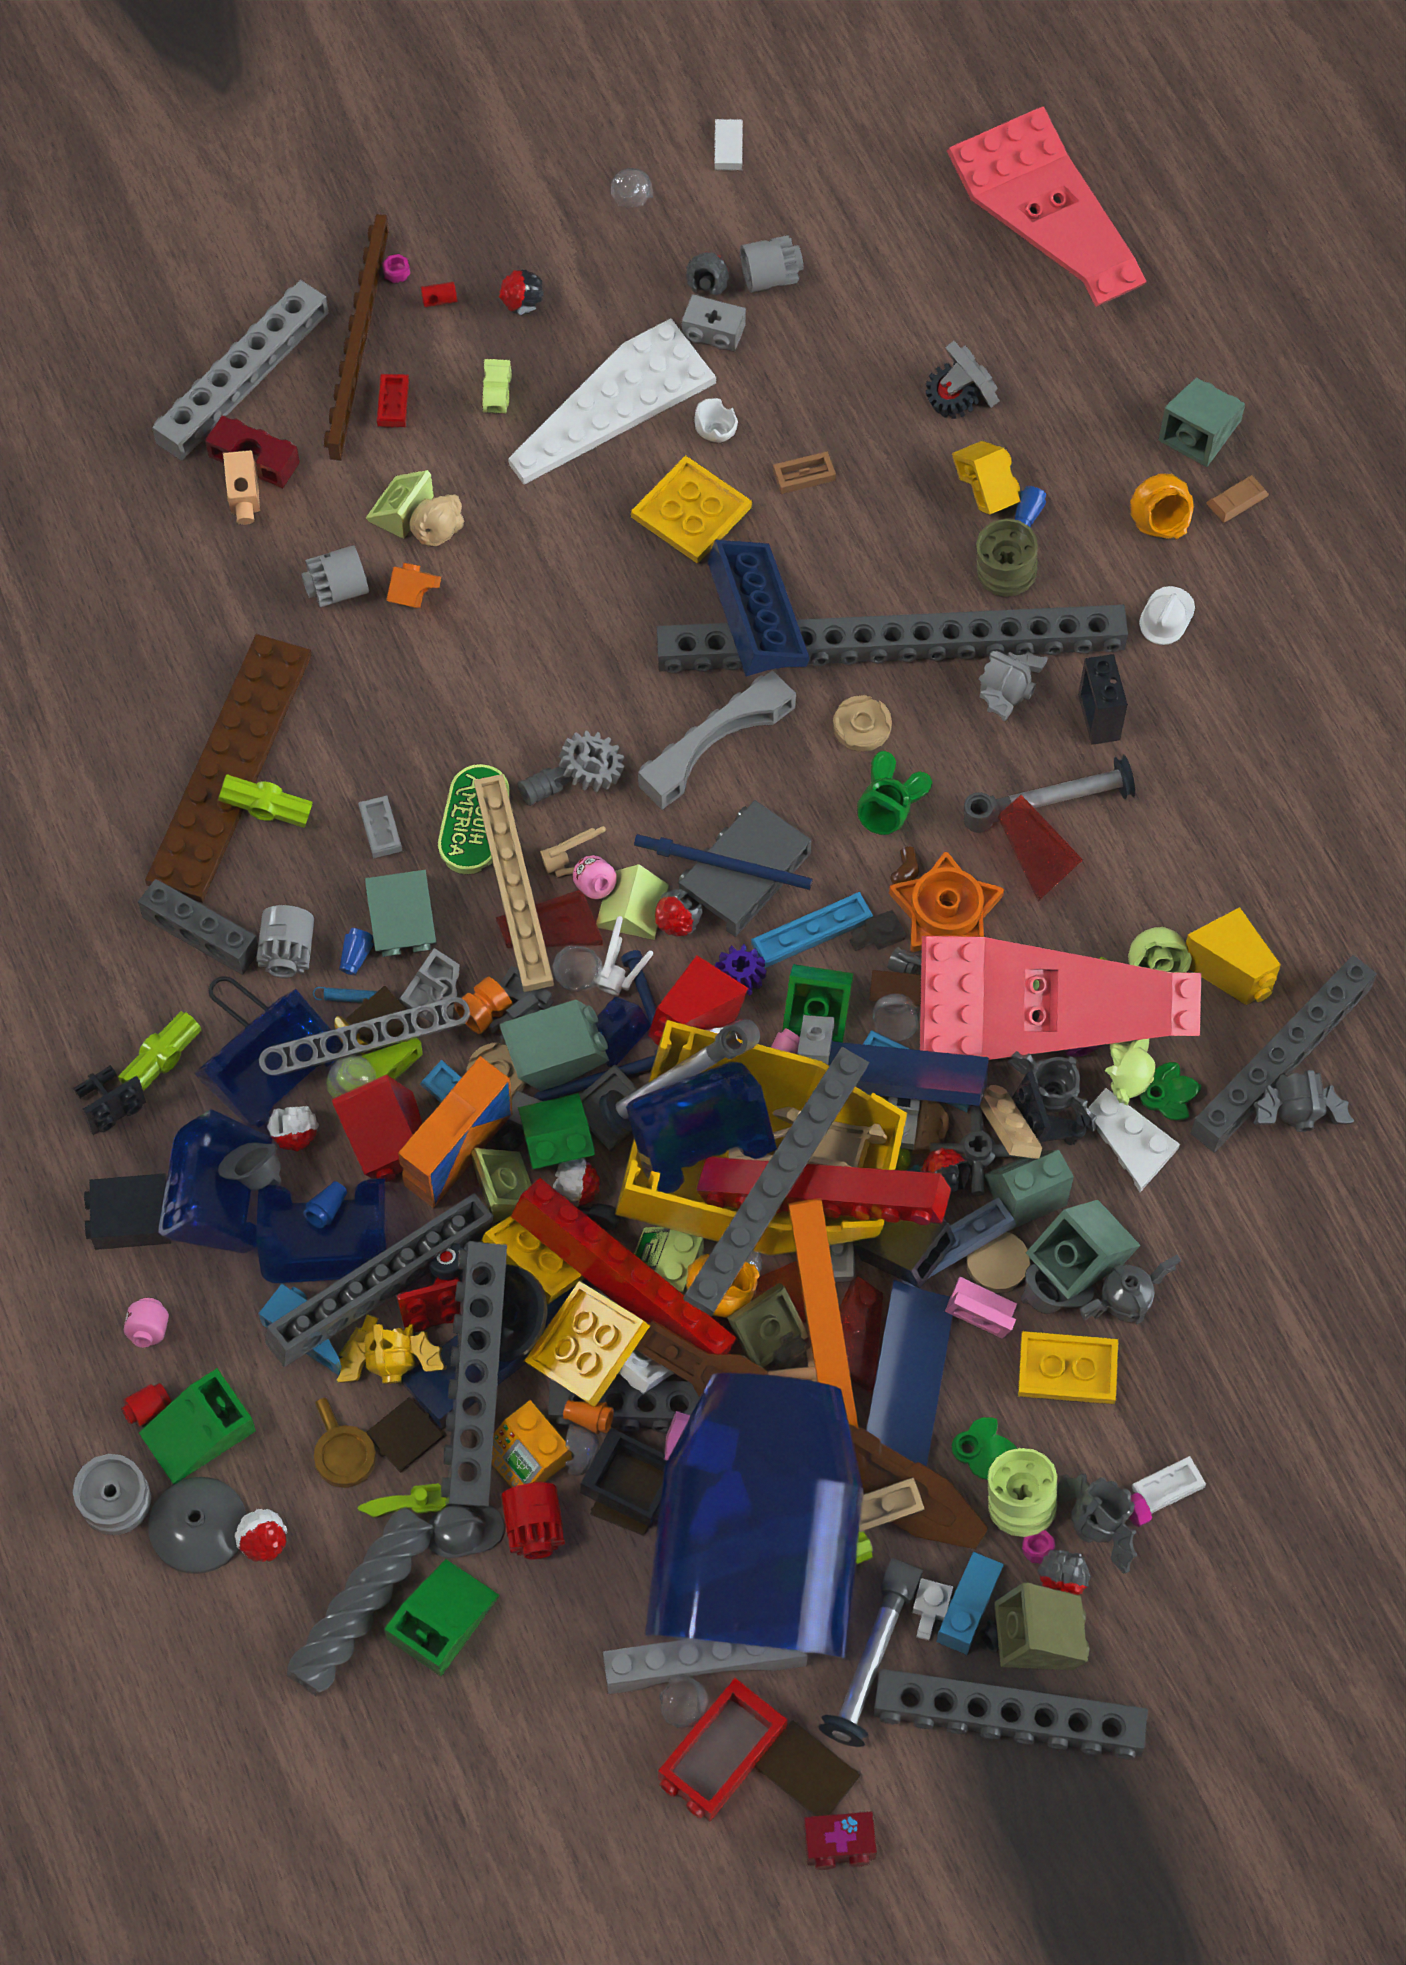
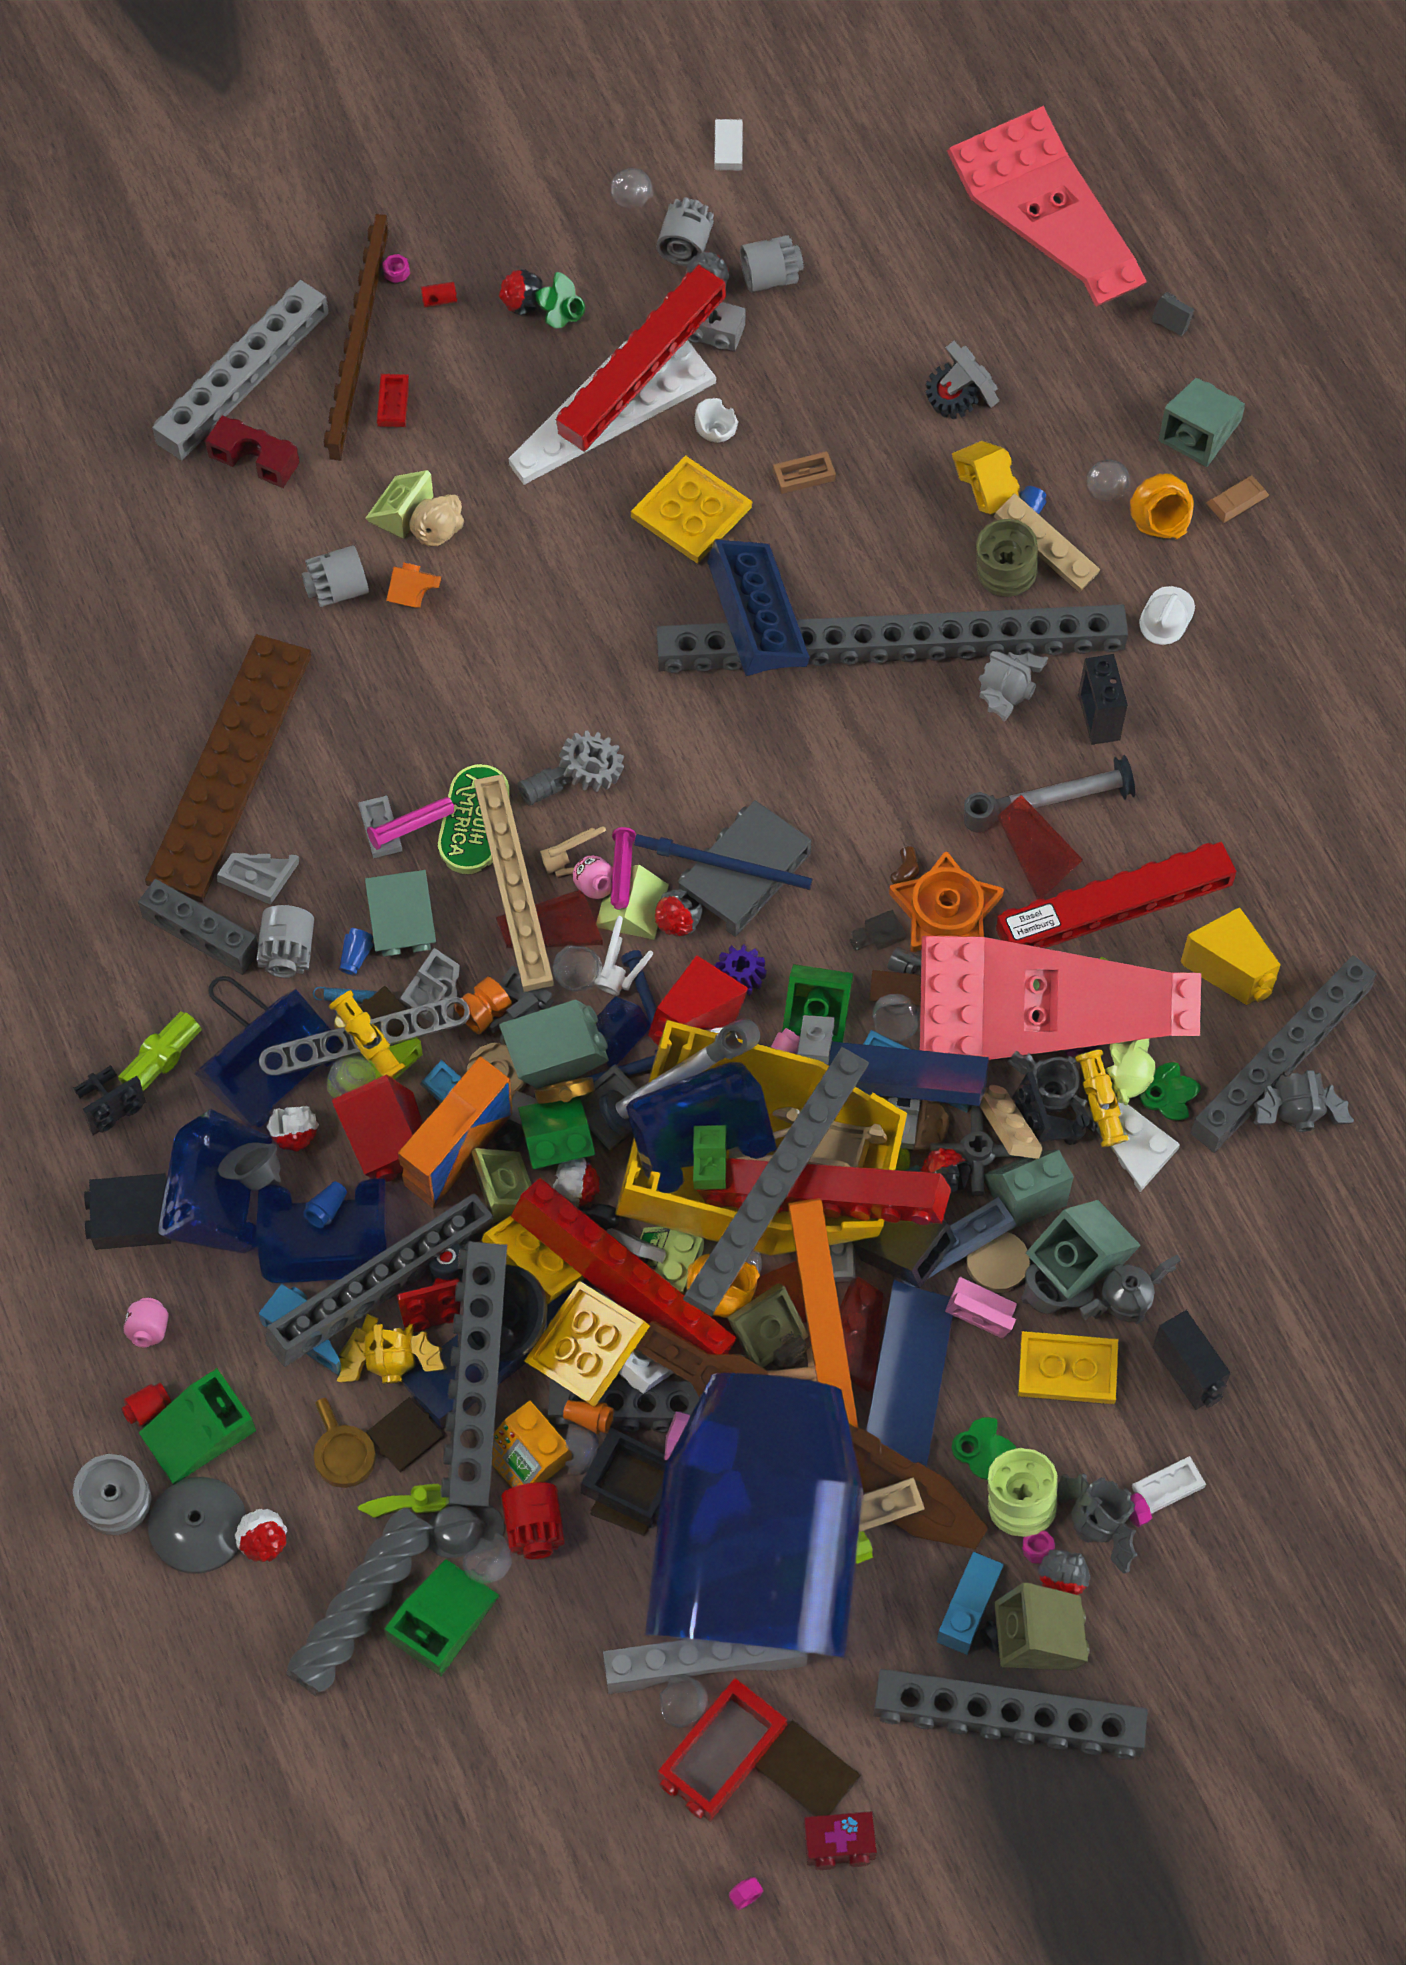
lime piece [218,774,313,828] -> none
light nougat torso [223,450,260,525] -> none
yellowish green leg [483,359,511,413] -> none
light grey arch [638,670,796,810] -> none
dark azure tile [751,892,873,968] -> none
piece [818,1558,923,1747] -> none
tan tile [833,695,892,751] -> none
green piece [857,751,932,835] -> none
white plate [912,1578,953,1641] -> none
yellowish green cylinder [1128,927,1192,972] -> none
none -> light grey wing [217,853,299,905]
none -> yellow piece [329,990,406,1078]
none -> dark pink axle [367,797,454,850]
none -> clear hair [463,1533,512,1583]
none -> pearl gold piece [534,1077,595,1104]
none -> green plate [536,272,585,328]
none -> red brick [556,264,726,452]
none -> light grey plate [607,1228,666,1263]
none -> dark pink axle [611,827,636,910]
none -> light grey gear [656,197,714,266]
none -> bright green slope [693,1125,726,1189]
none -> dark pink tile [729,1877,763,1910]
none -> tan plate [994,493,1101,593]
none -> red brick [996,842,1237,948]
none -> yellow piece [1075,1050,1129,1147]
none -> clear hair [1087,459,1131,501]
none -> dark grey tile [1152,292,1195,336]
none -> black brick [1152,1309,1231,1410]

